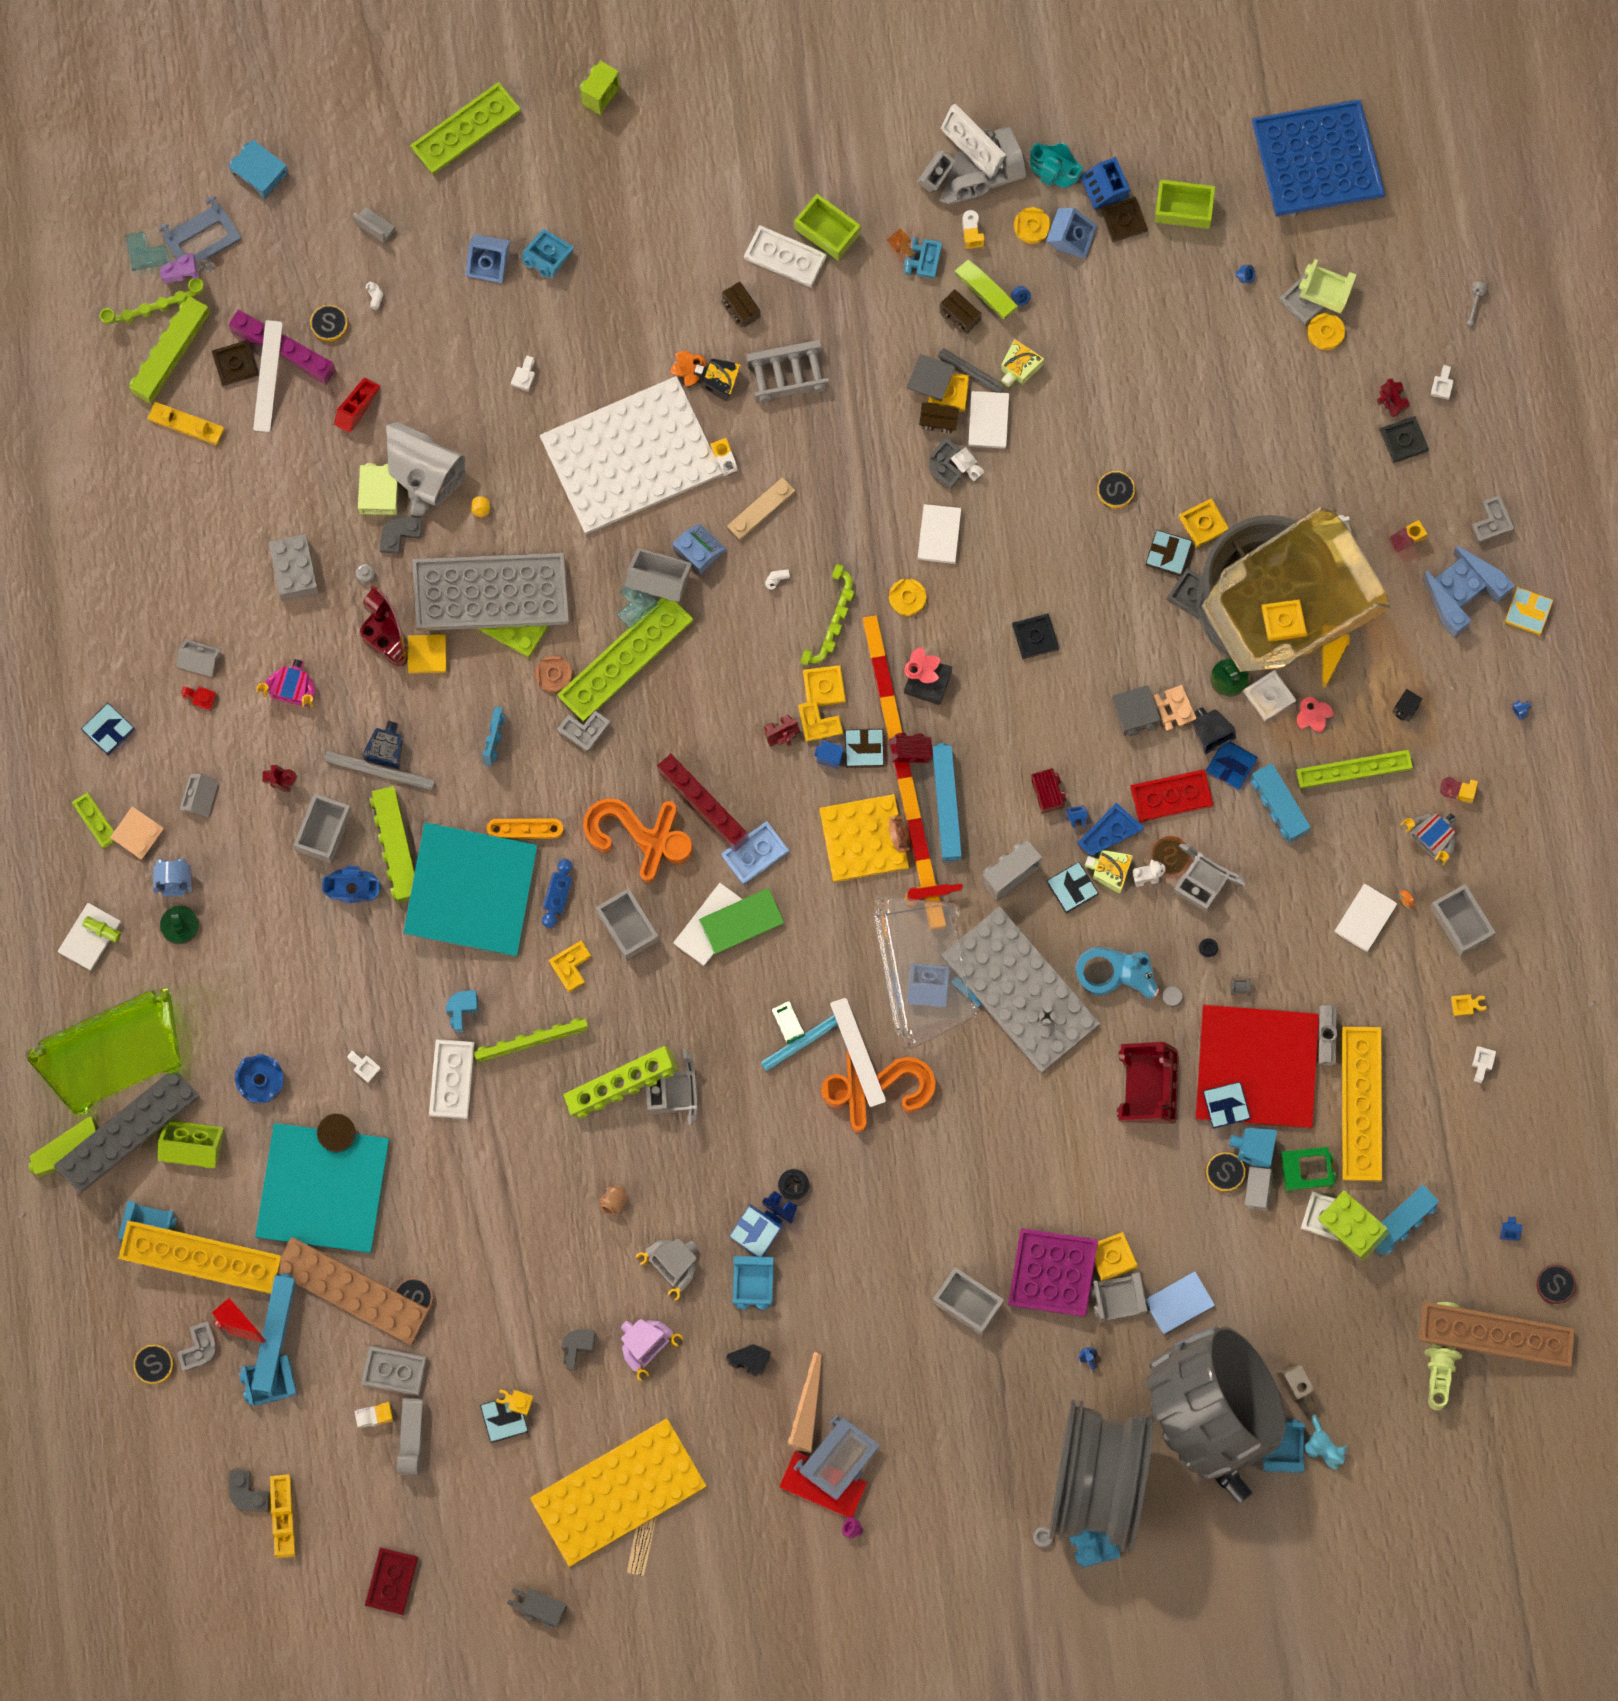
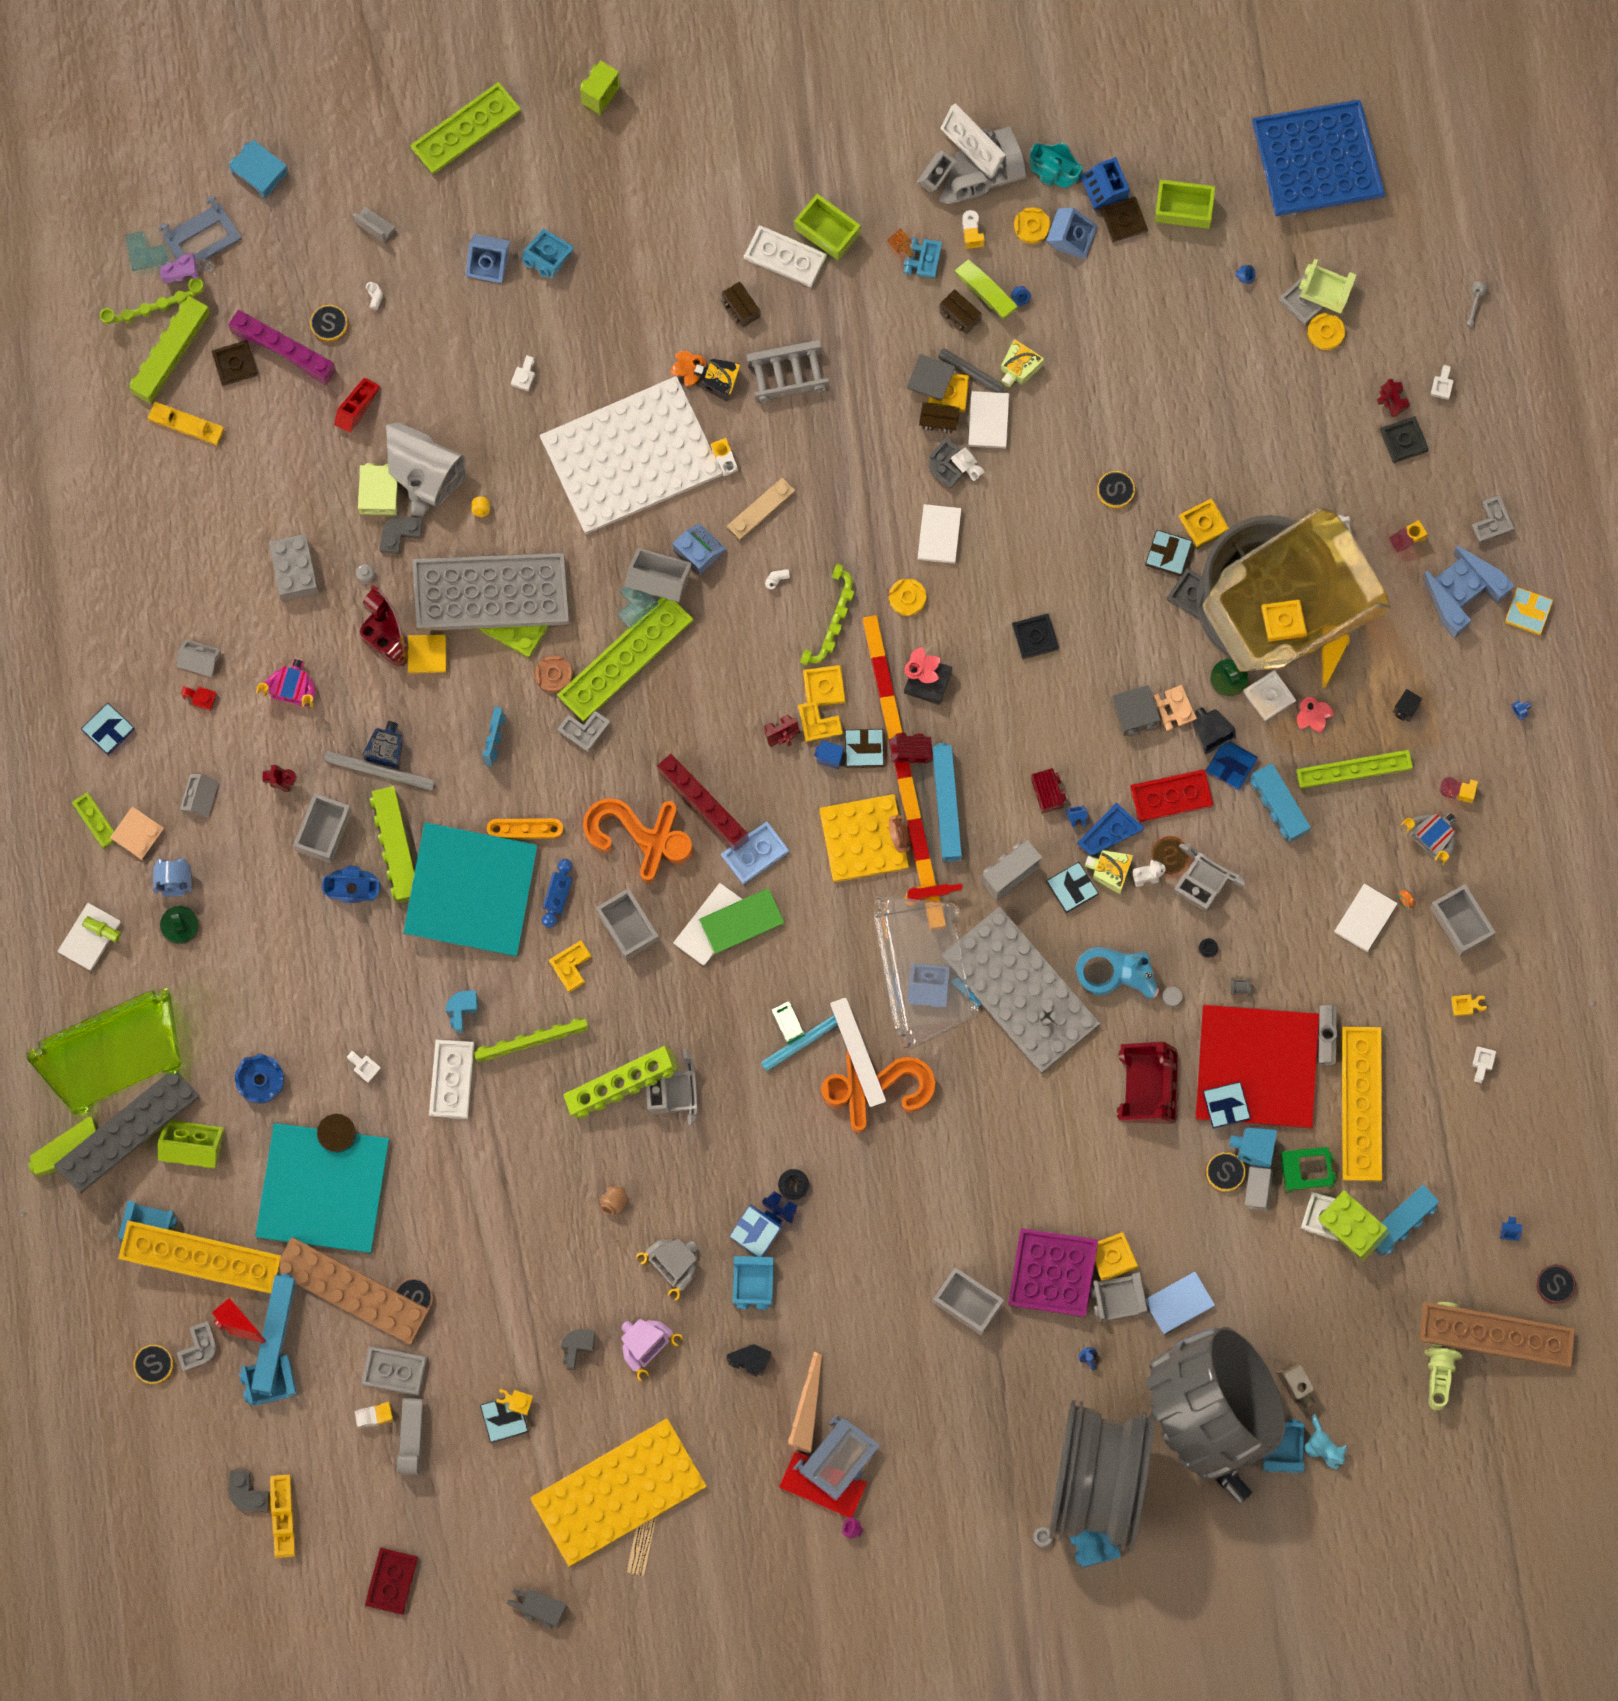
white sticker [253,320,282,432] -> none

